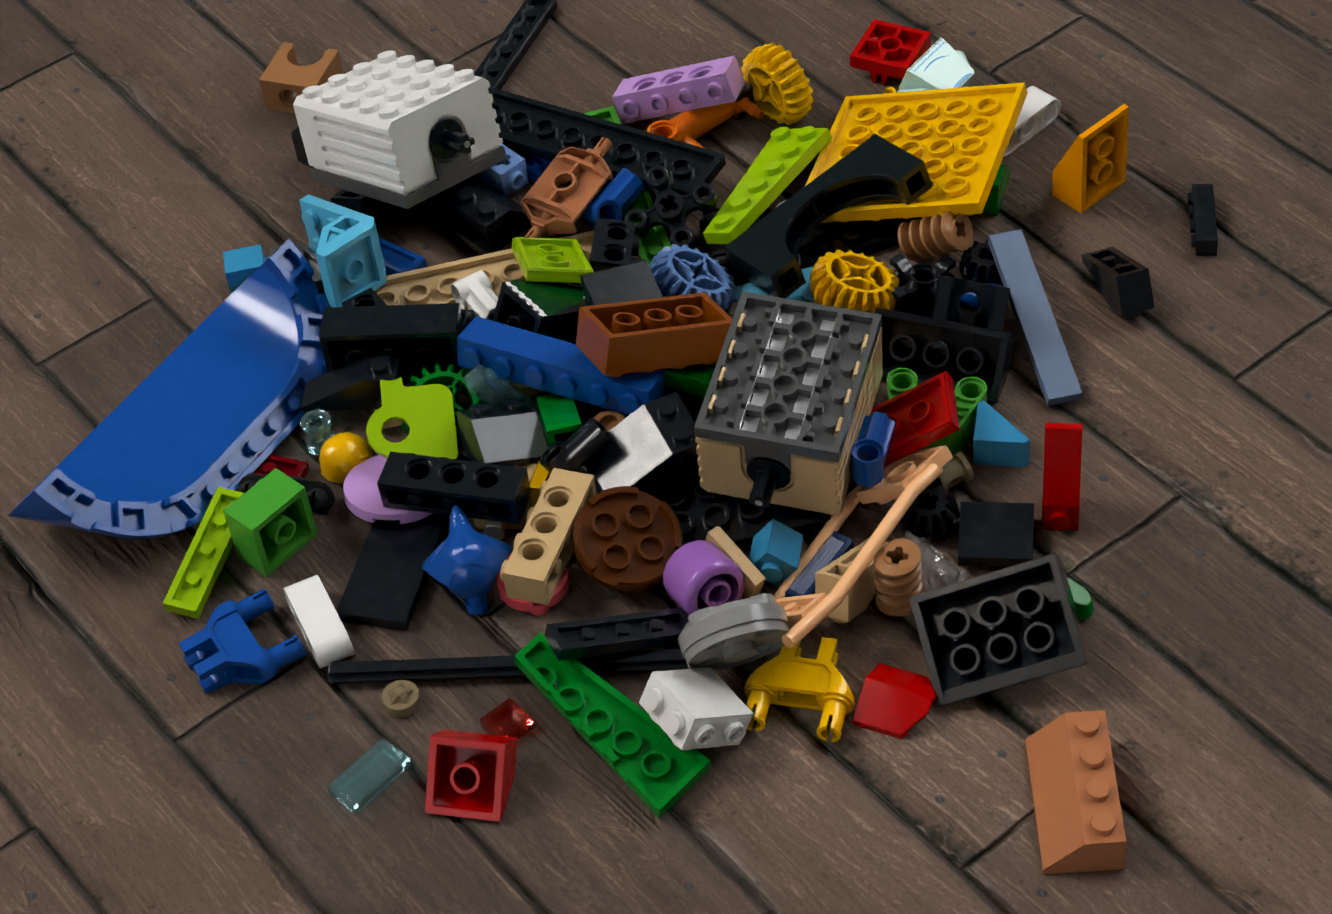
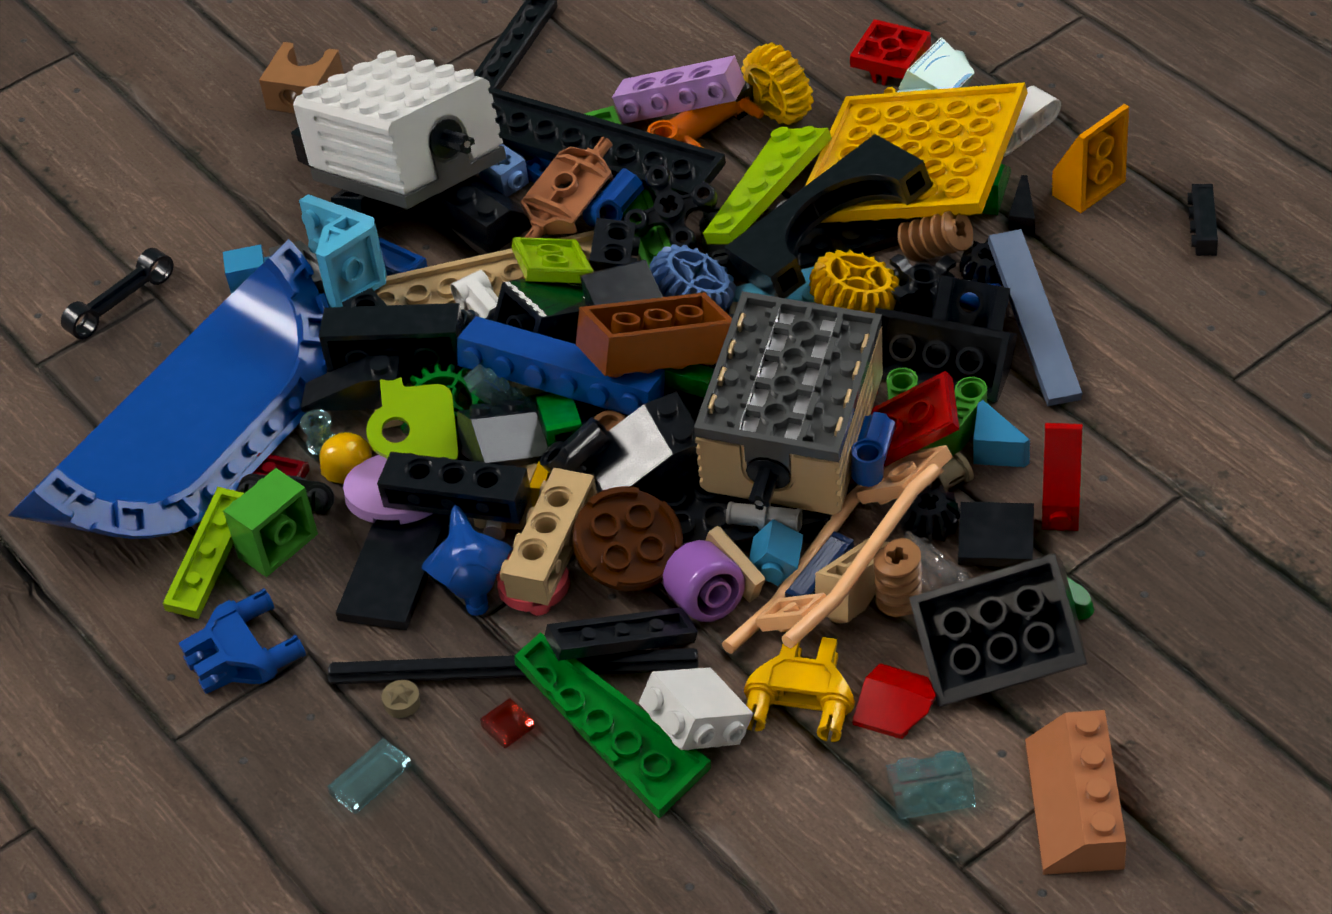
white beam [283,575,355,669] -> none
red slope [425,729,517,822] -> none
light grey piece [678,593,789,671] -> none
black slope [1081,247,1155,318] -> none
none -> black piece [61,248,174,339]
none -> light grey pin [726,501,803,532]
none -> clear light blue bracket [886,751,976,819]
none -> black piece [1009,175,1035,234]

